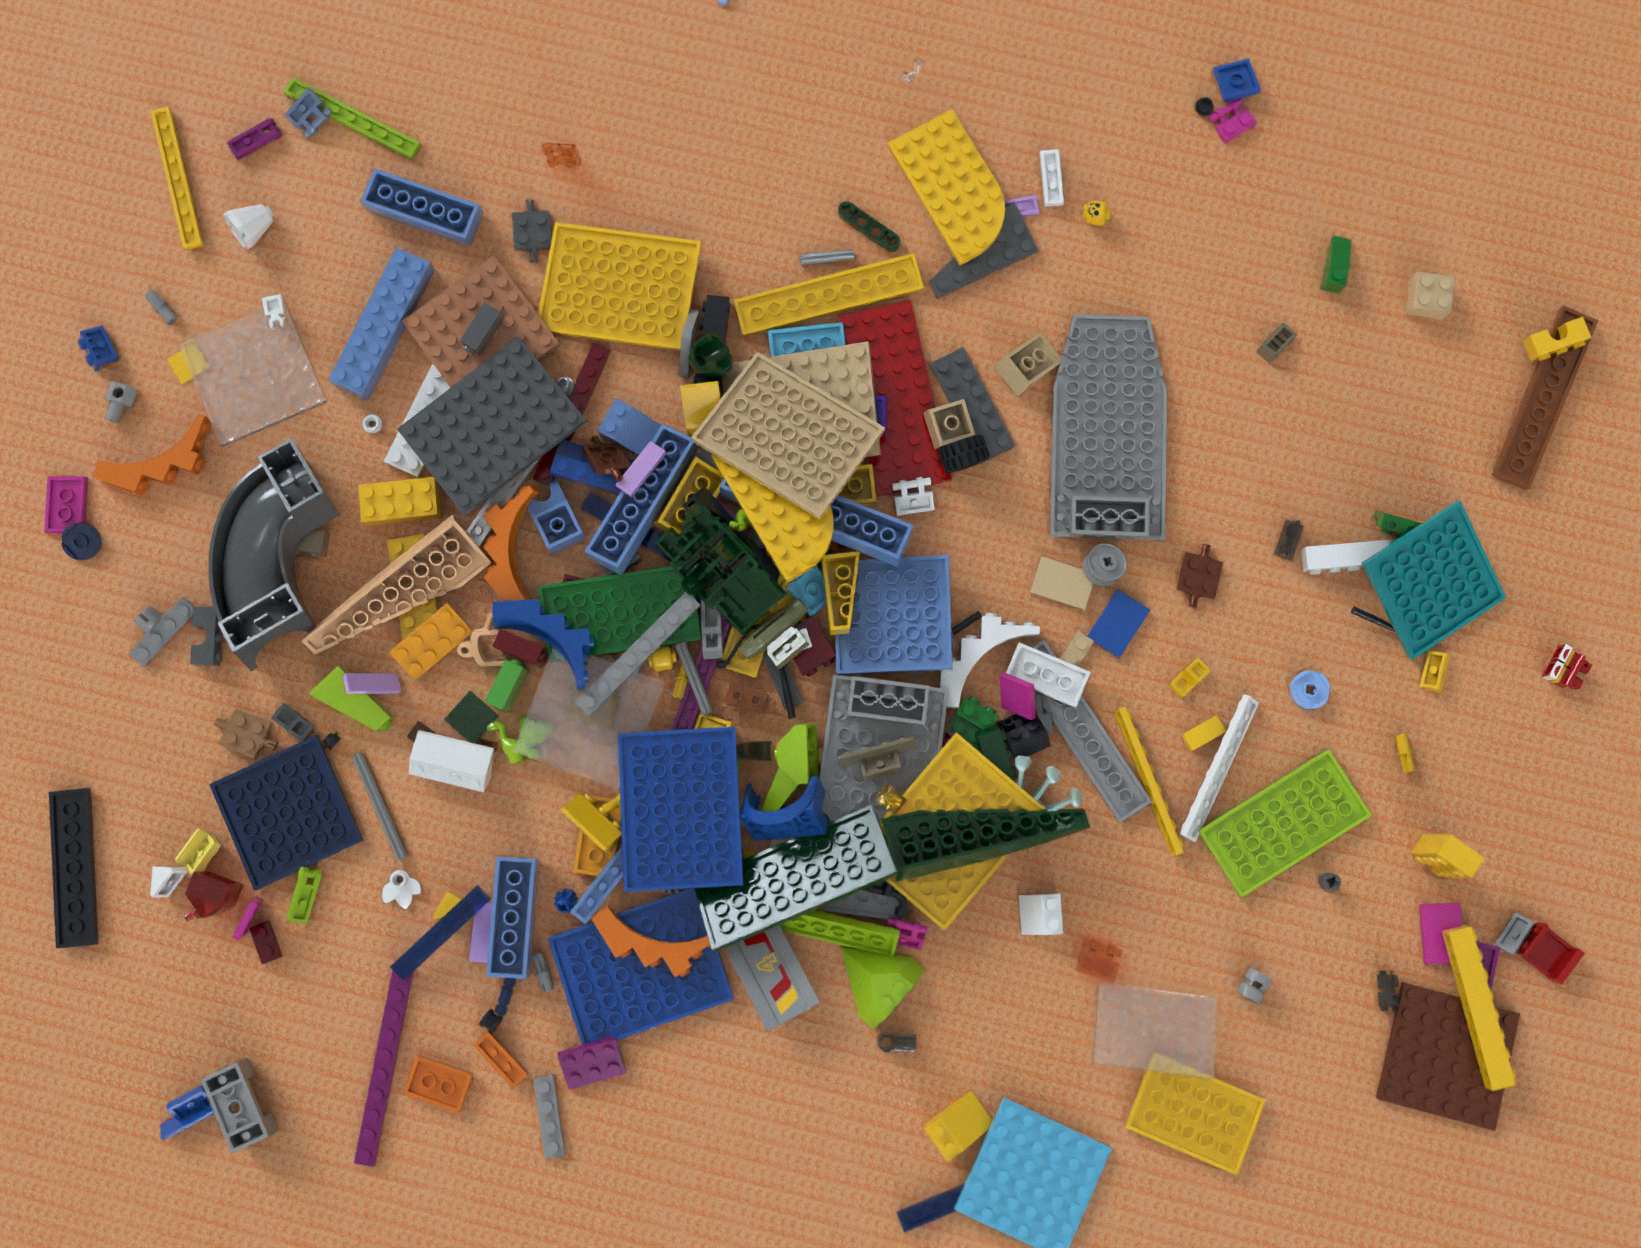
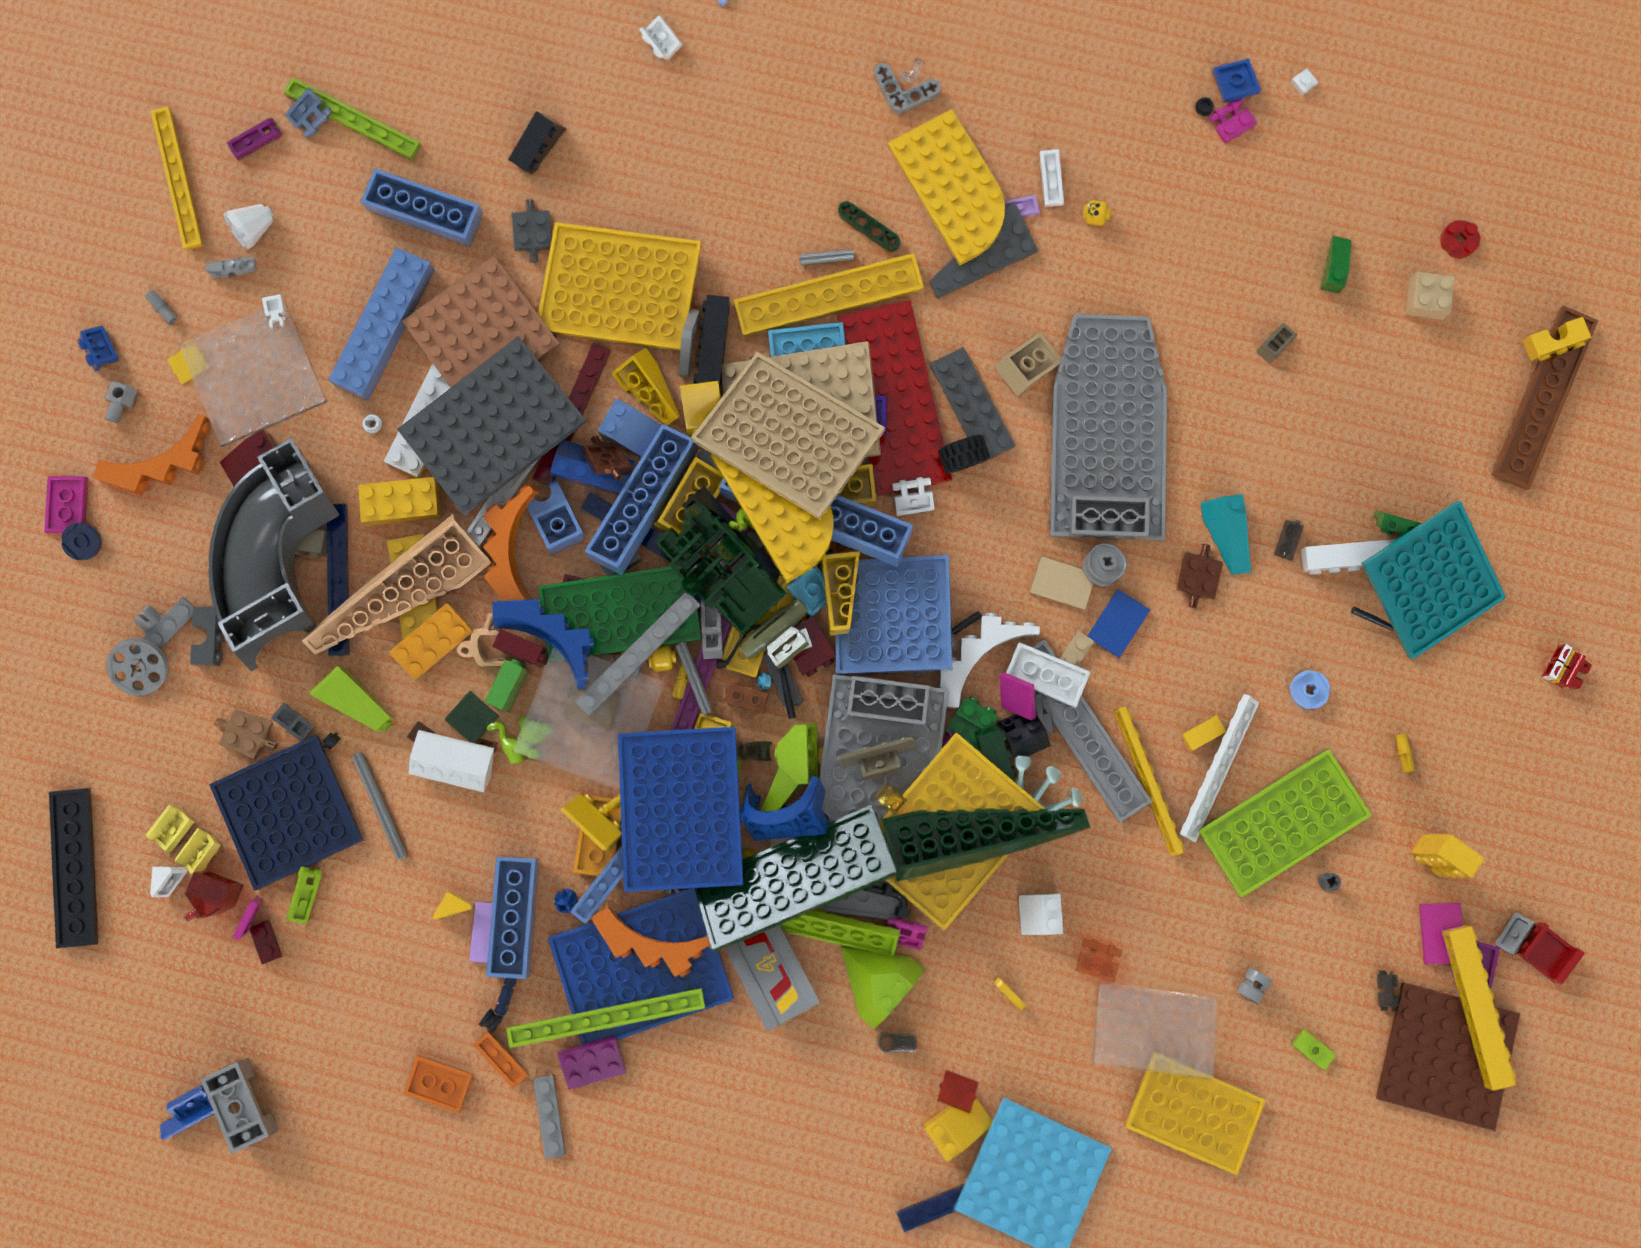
lavender tile [343,673,401,694] -> none
magenta plate [354,964,415,1167] -> none
white plate [382,870,421,909] -> none
clear blue plate [390,885,491,981] -> none
dark grey brick [460,302,504,355] -> none
light grey axle [532,952,554,993] -> none
clear orange plate [542,143,581,168] -> none
light grey plate [556,377,574,395] -> none
lavender tile [615,441,667,498] -> none
dark green hair [688,332,732,377] -> none
tan brick [923,399,975,449] -> none
yellow slope [1168,657,1211,699] -> none
yellow slope [1419,650,1450,693] -> none
none -> light grey wedge [106,638,168,695]
none -> light yellow bracket [145,805,195,853]
none -> light grey hinge [205,257,256,278]
none -> dark red slope [220,429,277,487]
none -> clear blue plate [327,504,350,656]
none -> lime plate [506,988,706,1048]
none -> black wedge [508,111,567,174]
none -> yellow wedge [611,348,680,426]
none -> white bracket [639,15,683,60]
none -> medium azure plate [757,672,771,691]
none -> light grey beam [874,63,940,114]
none -> clear red piece [937,1070,979,1113]
none -> yellow tile [994,977,1026,1011]
none -> teal wedge [1200,494,1251,575]
none -> white plate [1291,68,1318,96]
none -> lime plate [1291,1029,1336,1071]
none -> red plate [1440,220,1480,259]

